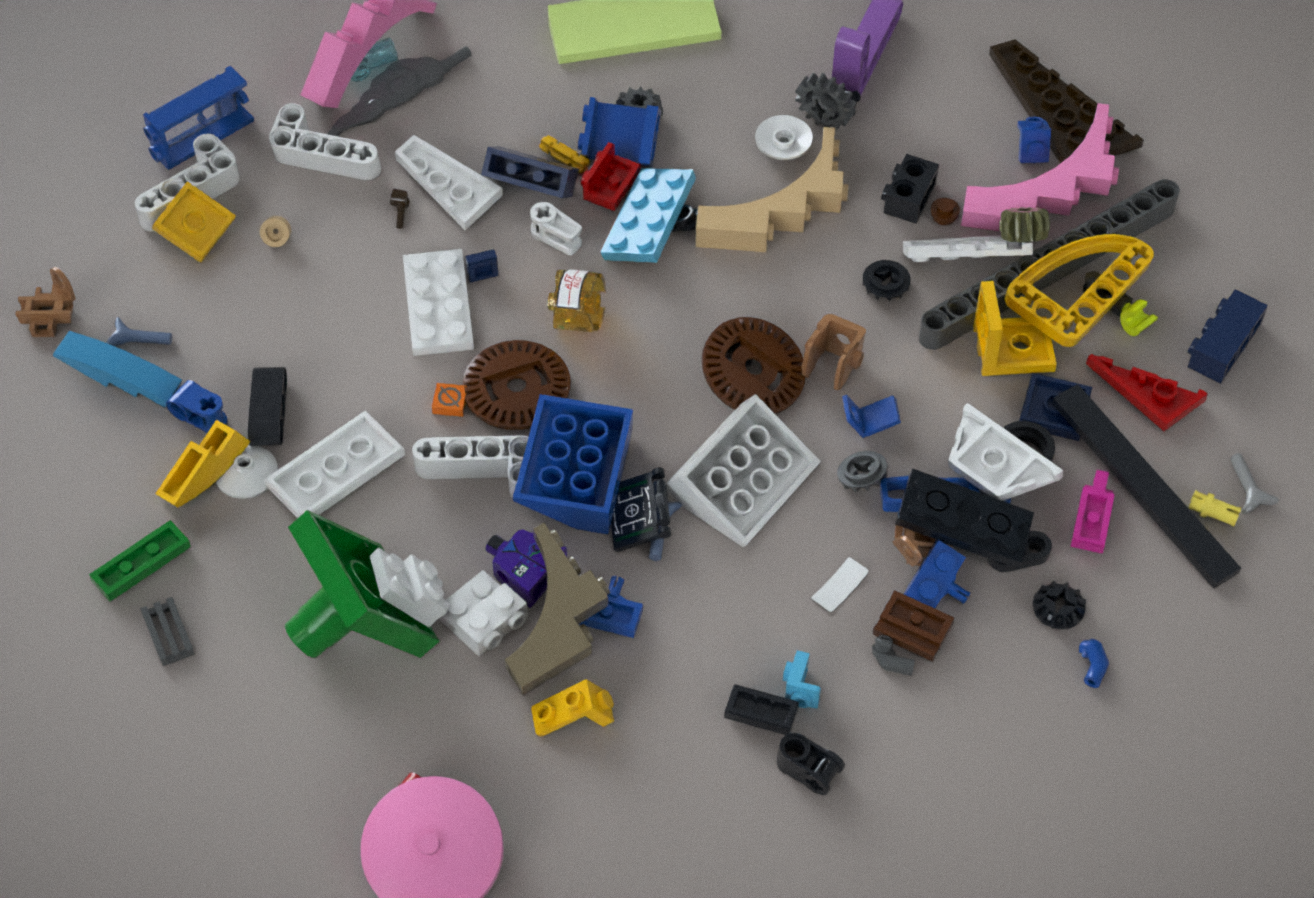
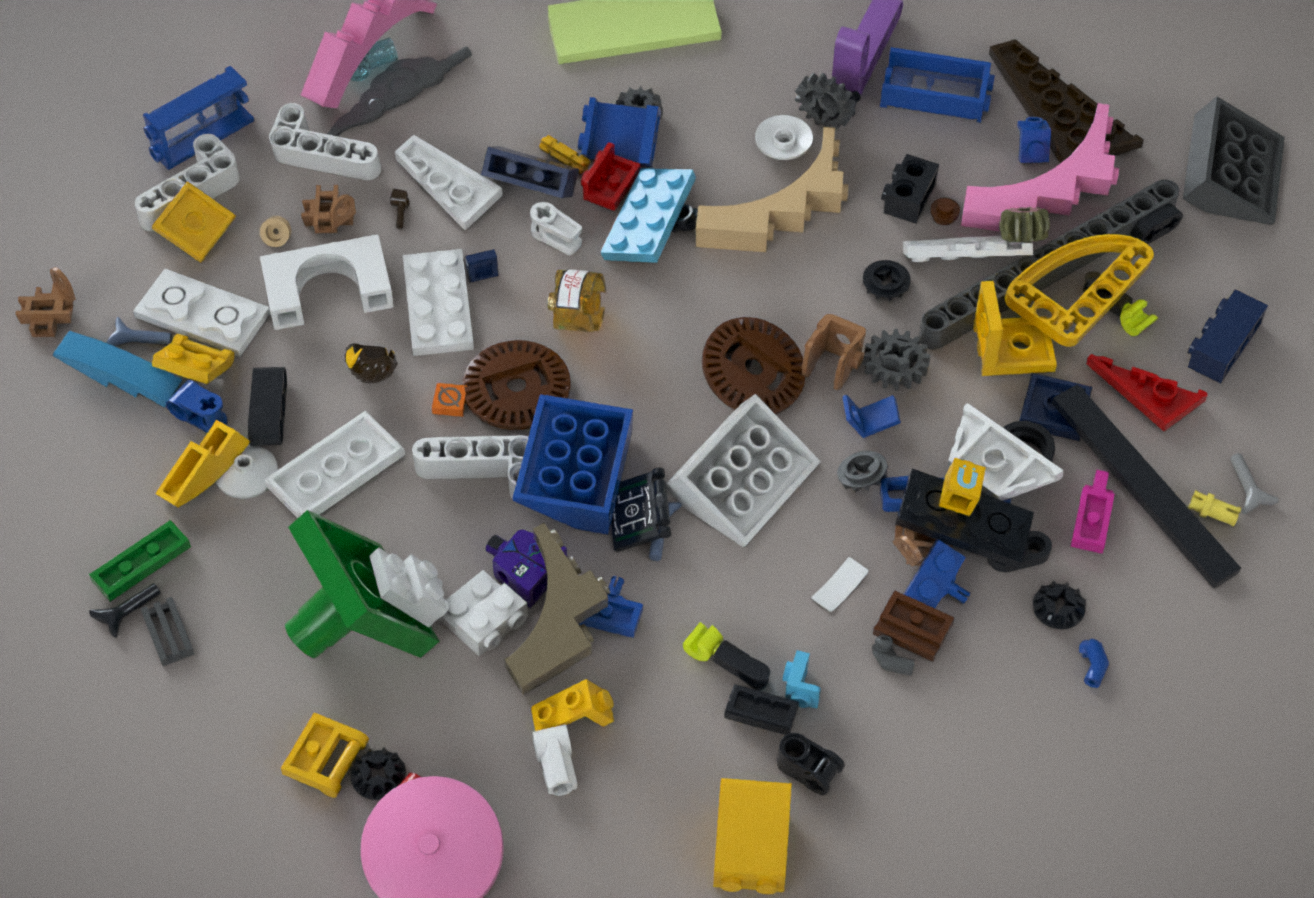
none -> black piece [89,583,161,638]
none -> white piece [133,268,270,357]
none -> yellow plate [152,333,235,384]
none -> white arch [260,234,394,330]
none -> yellow plate [281,712,369,798]
none -> medium nougat piece [301,185,356,233]
none -> dark brown hair [344,343,398,384]
none -> black gear [351,747,406,800]
none -> white piece [532,725,577,796]
none -> piece [683,622,770,690]
none -> yellow slope [713,778,792,895]
none -> dark grey gear [862,329,930,391]
none -> blue door [880,47,995,123]
none -> yellow brick [939,458,986,516]
none -> black beam [1131,203,1183,244]
none -> dark grey slope [1183,96,1285,225]

